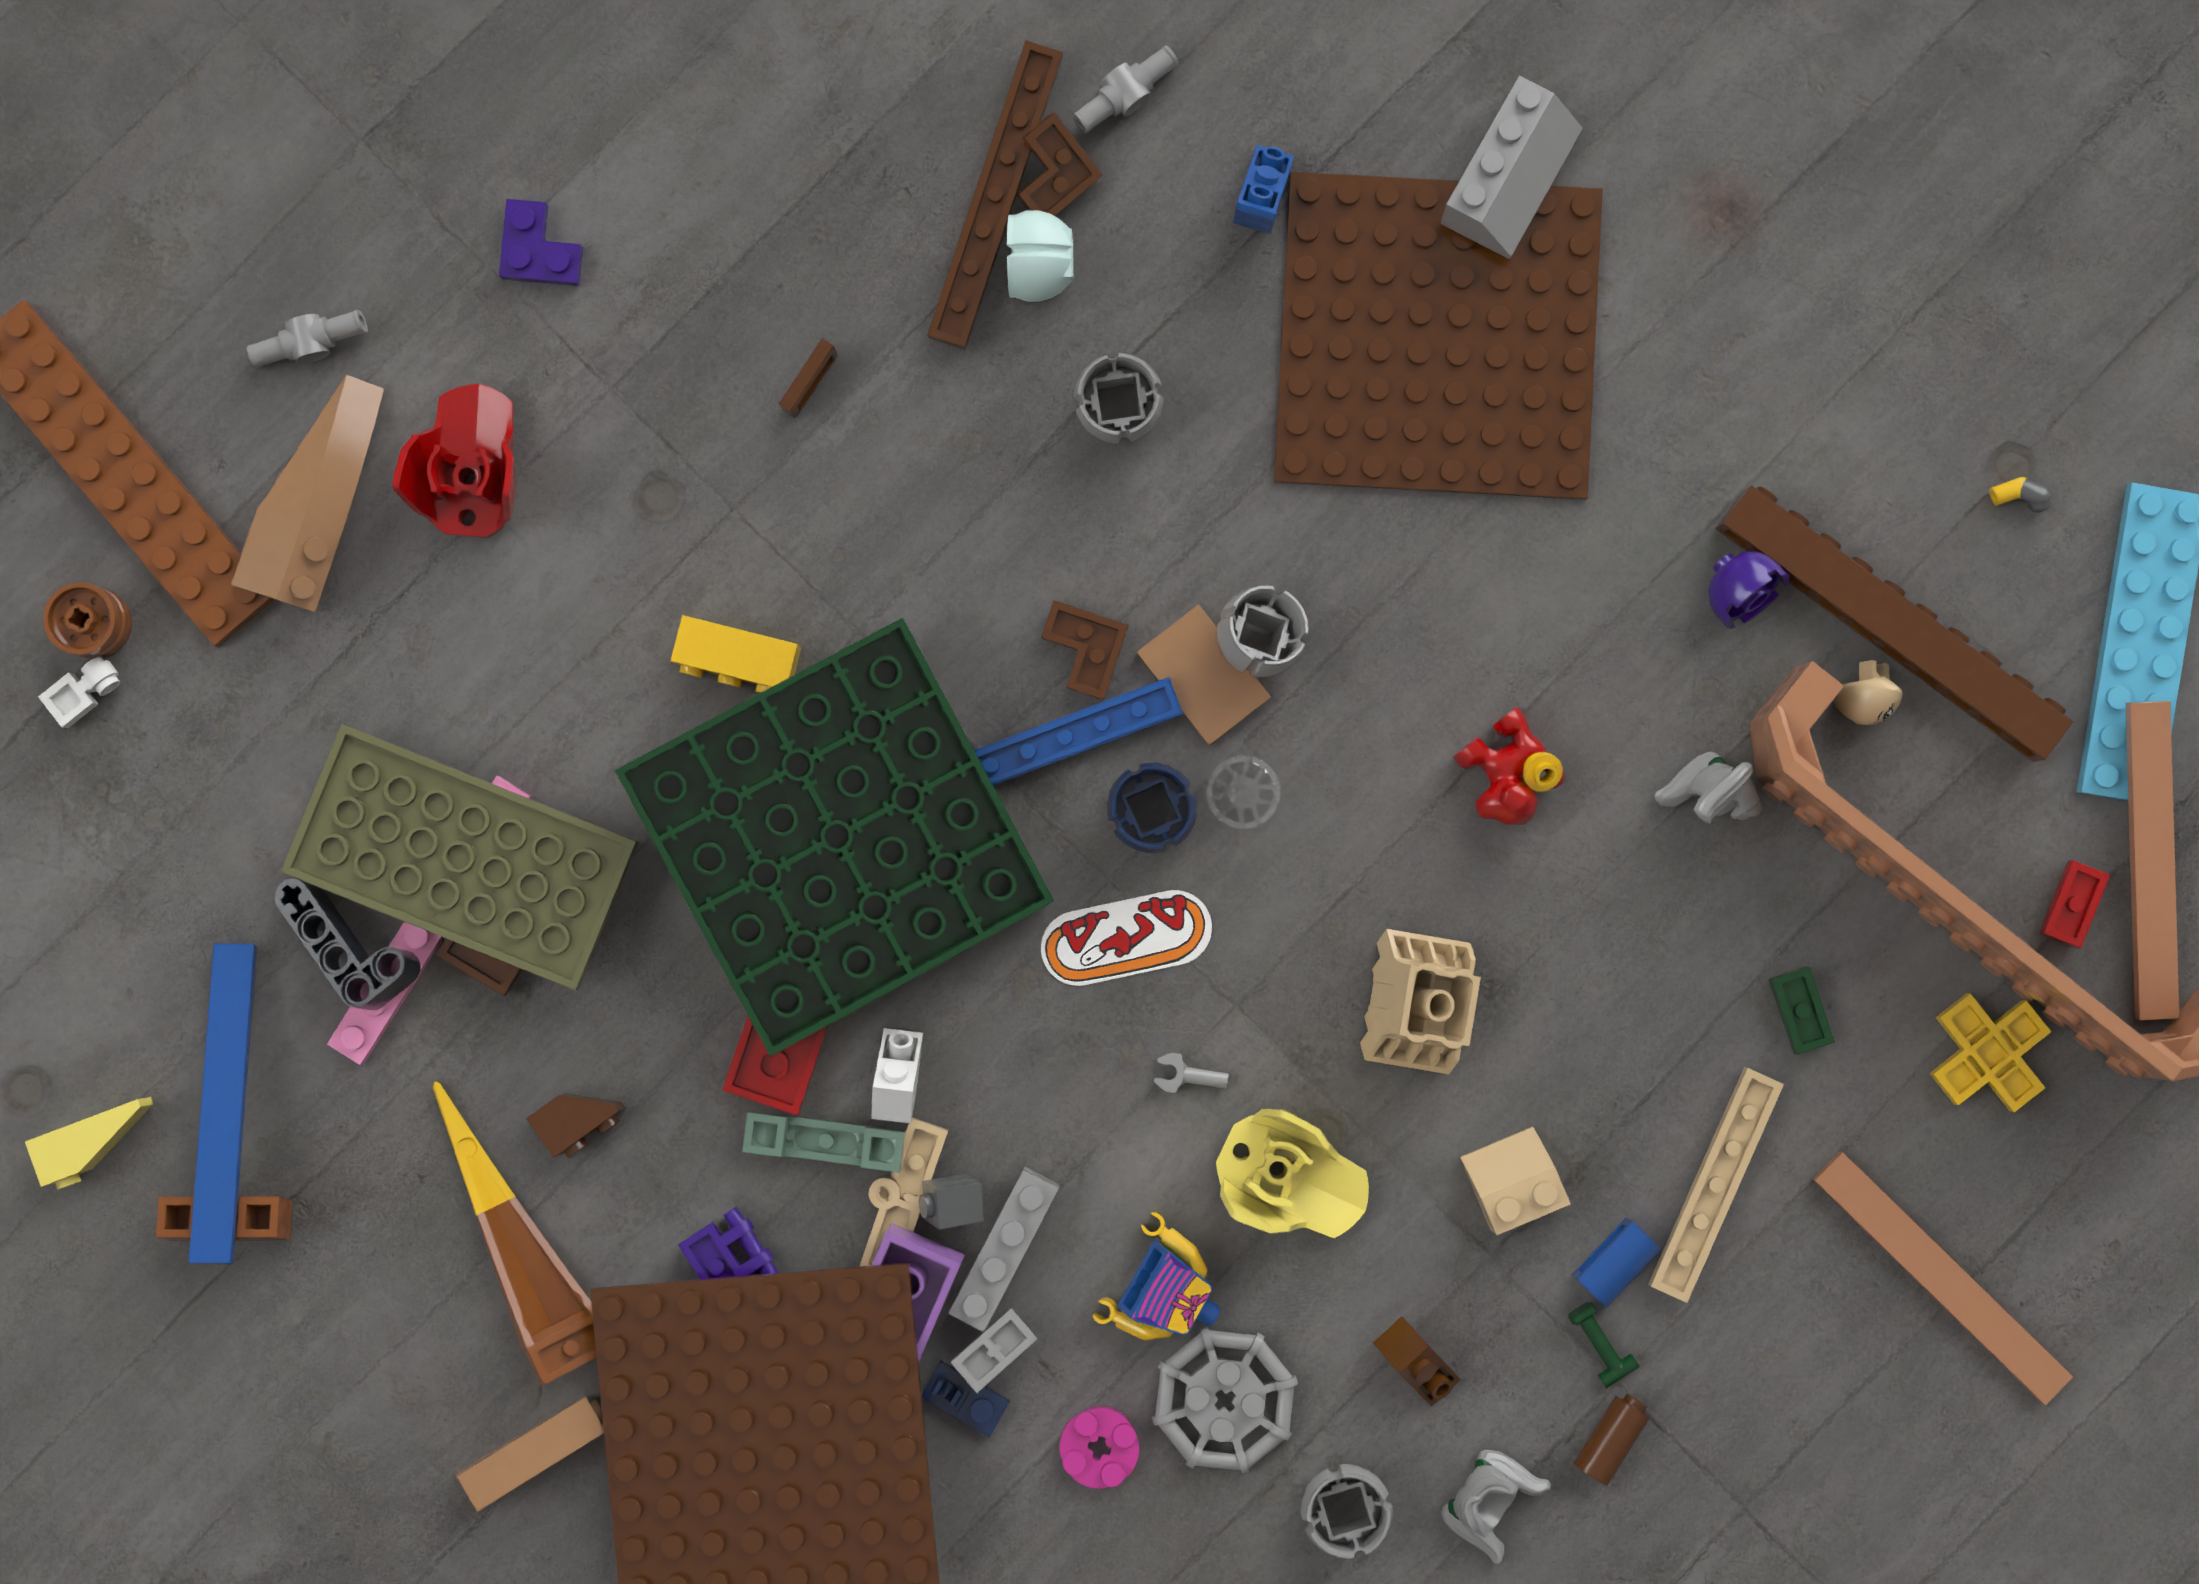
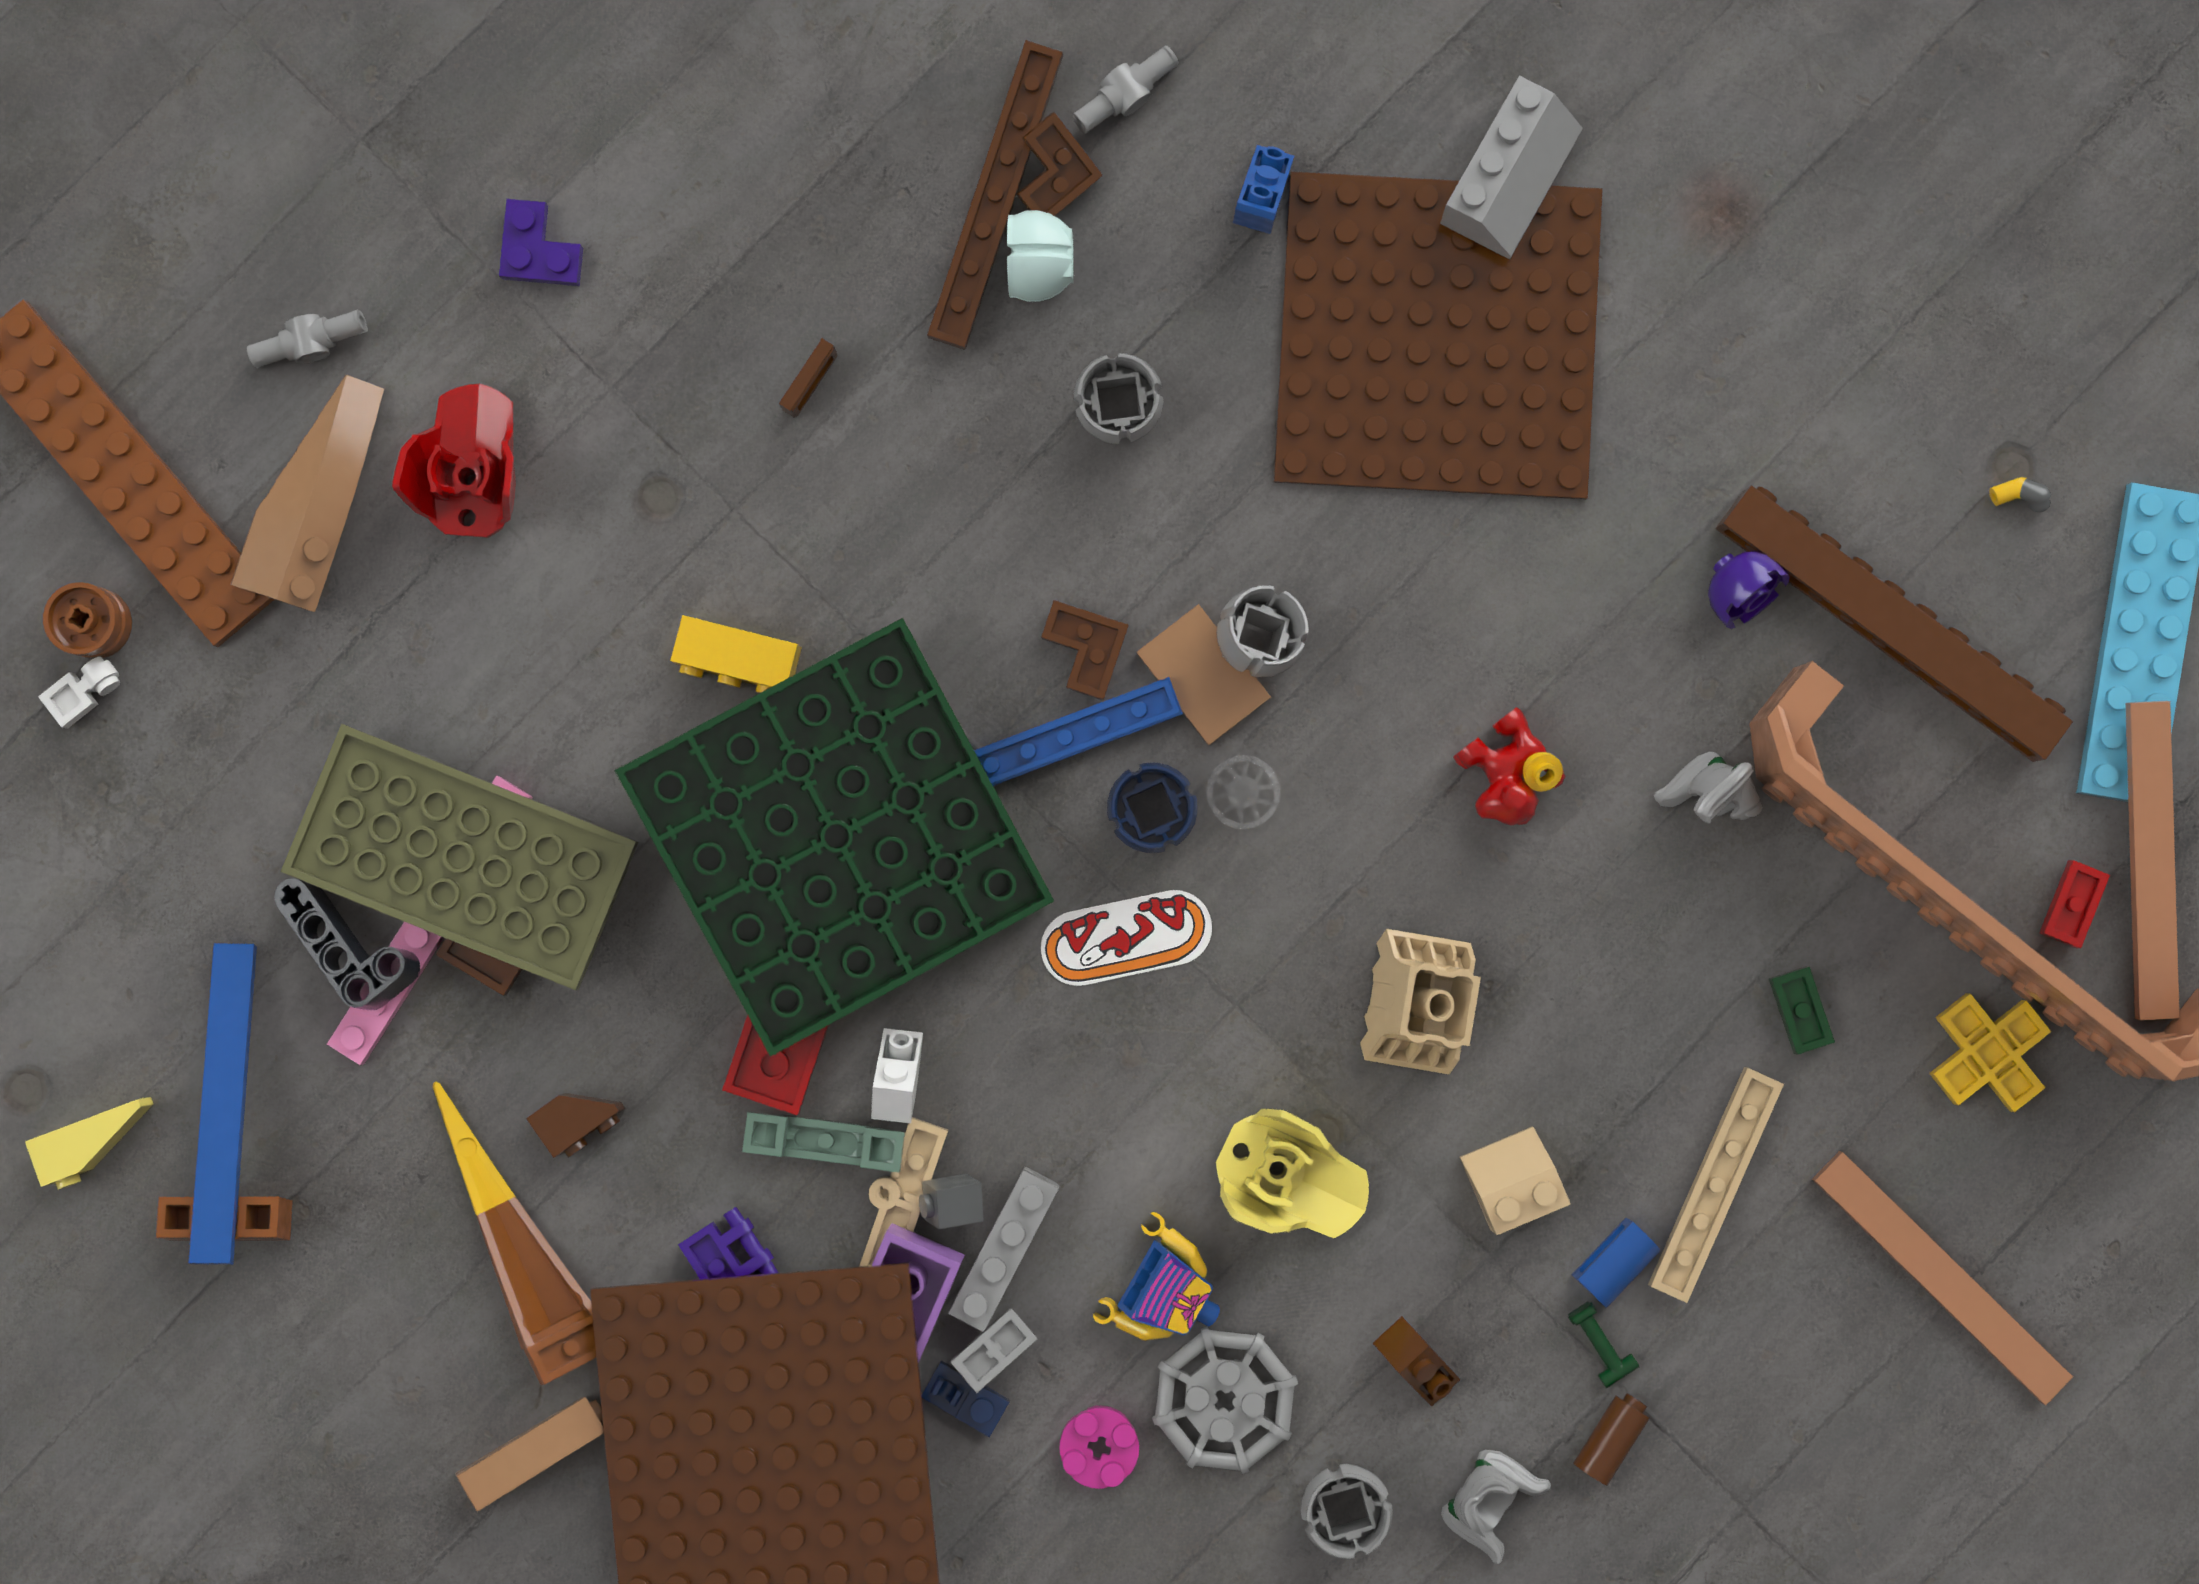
light grey bar [1154,1052,1229,1093] -> none
tan piece [1833,660,1902,725] -> none

